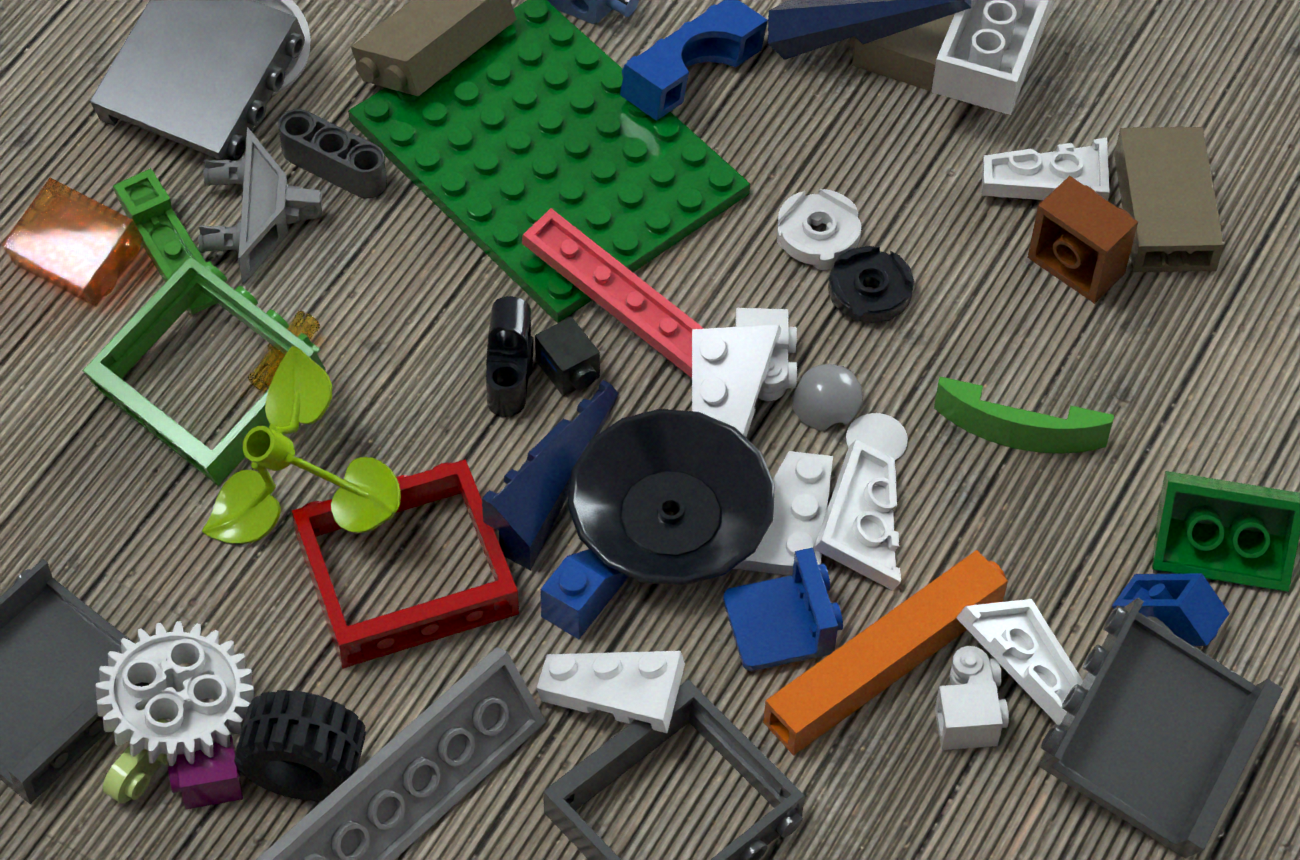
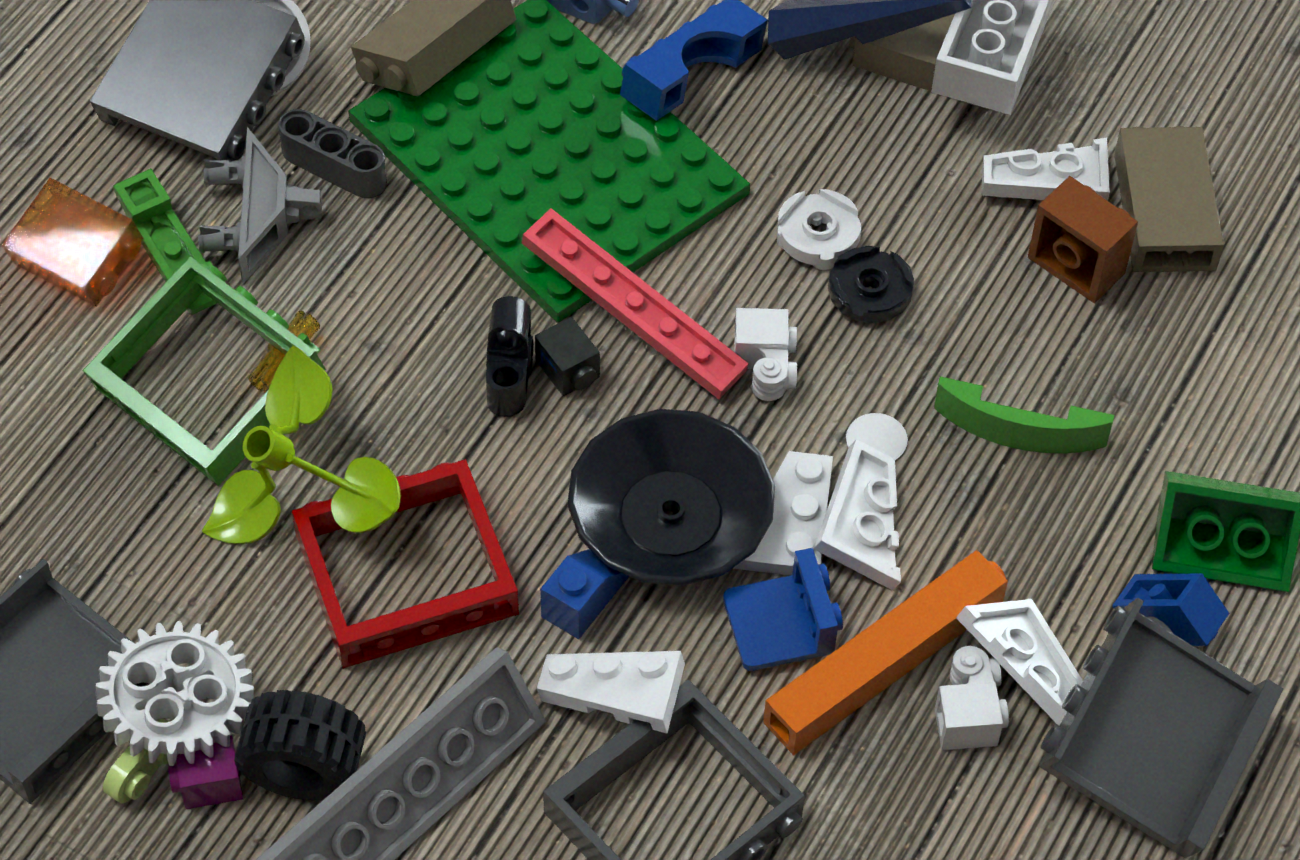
dark blue wedge [482,380,618,571] -> none
white wing [692,325,782,437] -> none
light grey hair [792,364,863,431] -> none

